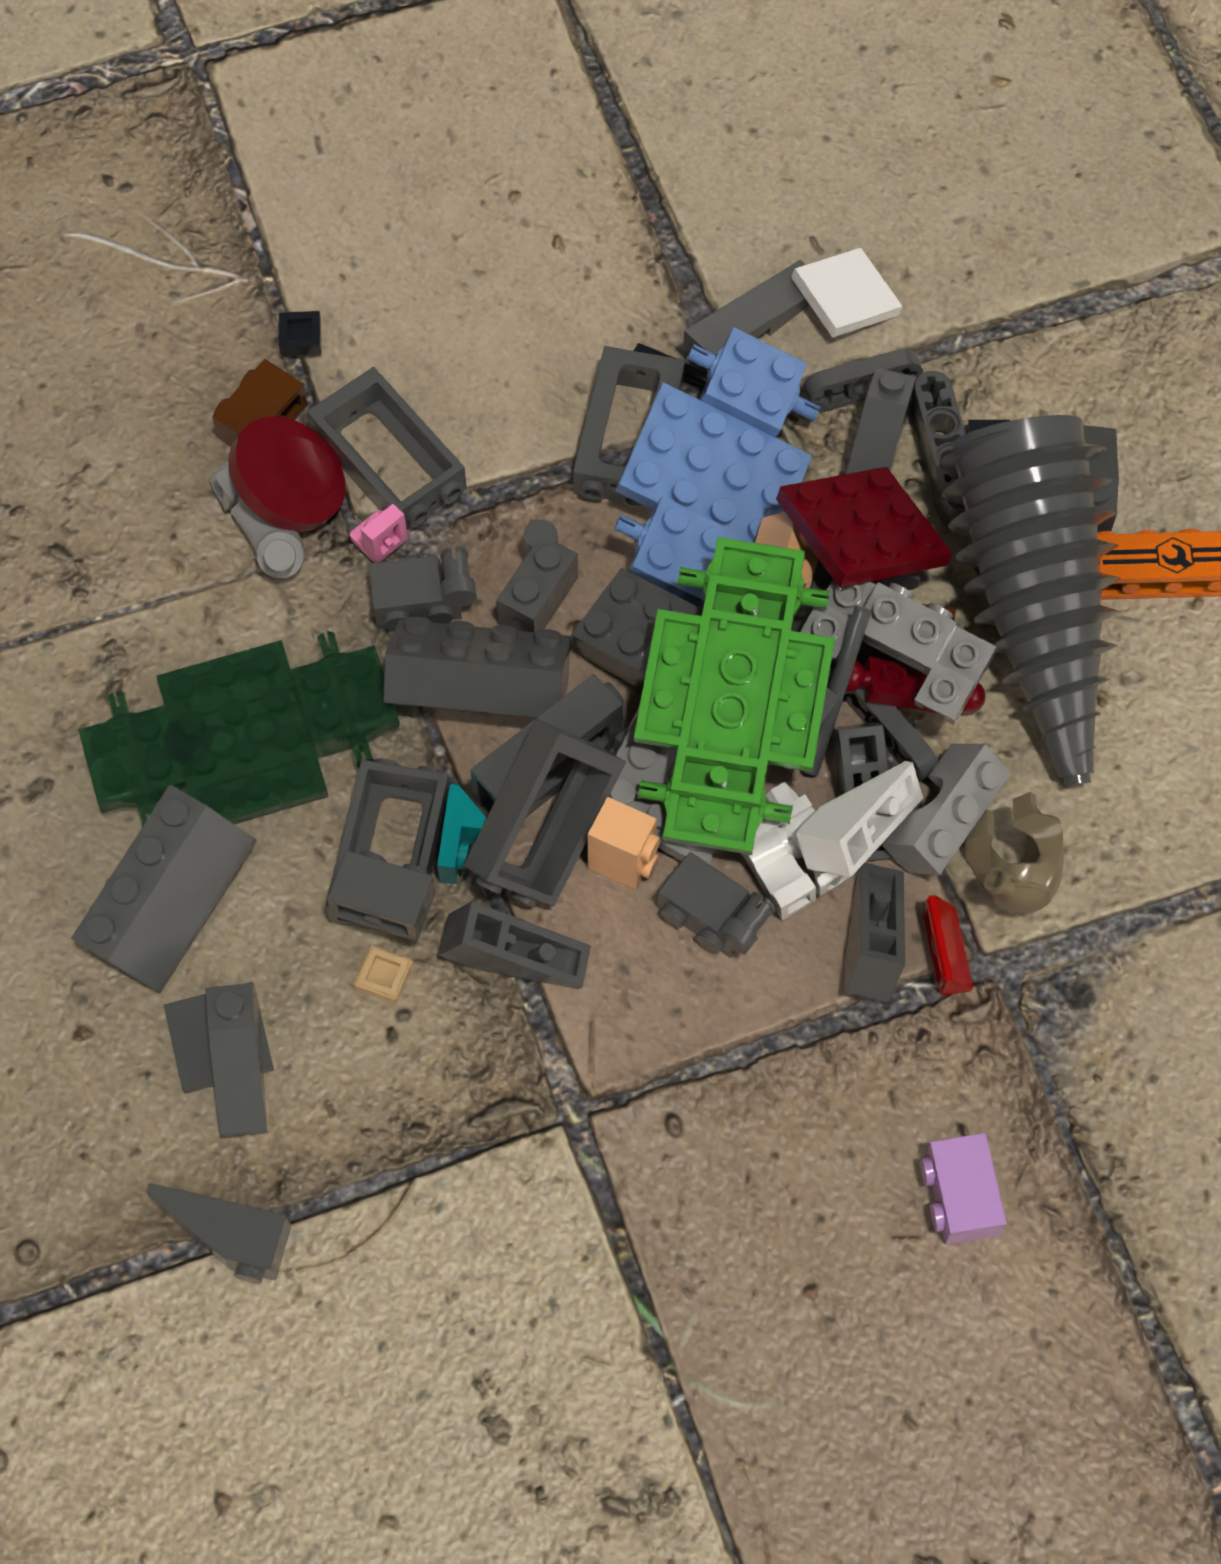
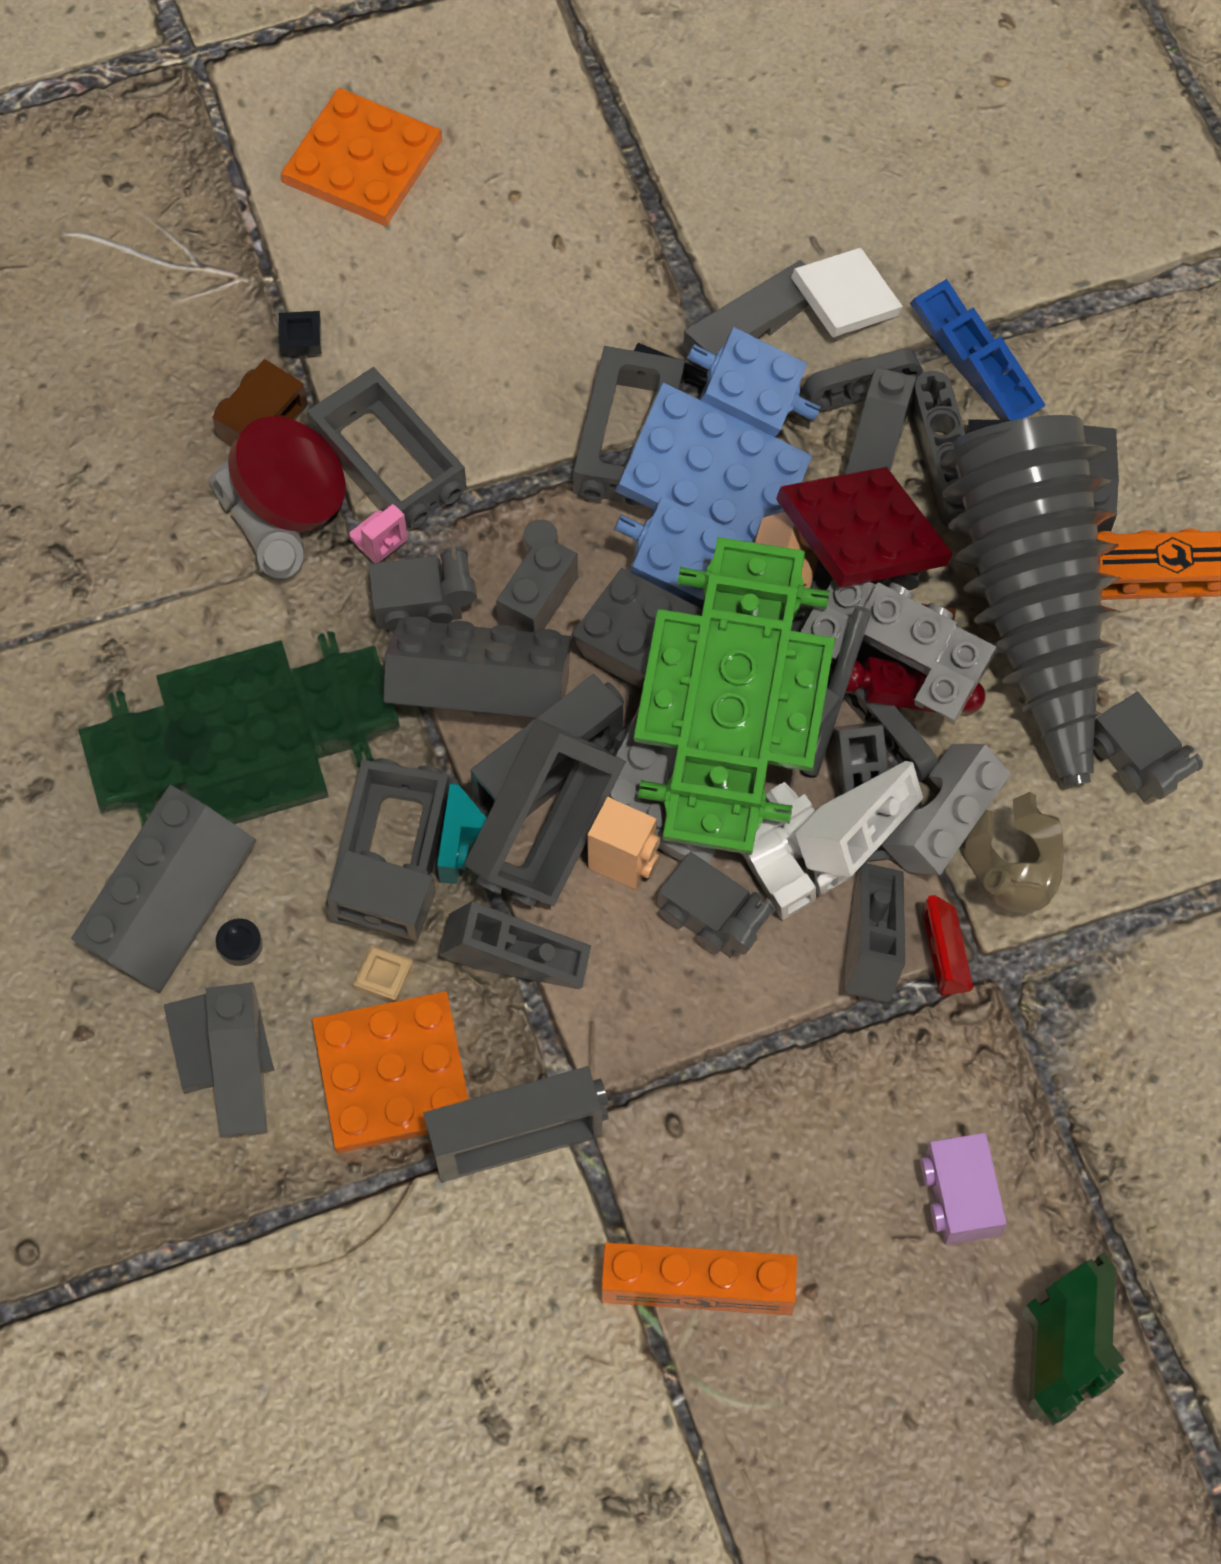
dark grey slope [146,1183,292,1284] -> none
none -> black tile [216,918,263,966]
none -> orange plate [281,87,442,227]
none -> orange plate [312,991,469,1154]
none -> dark grey piece [423,1066,609,1183]
none -> orange brick [602,1242,797,1316]
none -> blue slope [910,279,1046,421]
none -> dark green brick [1021,1253,1125,1426]
none -> dark grey hinge [1094,691,1203,802]

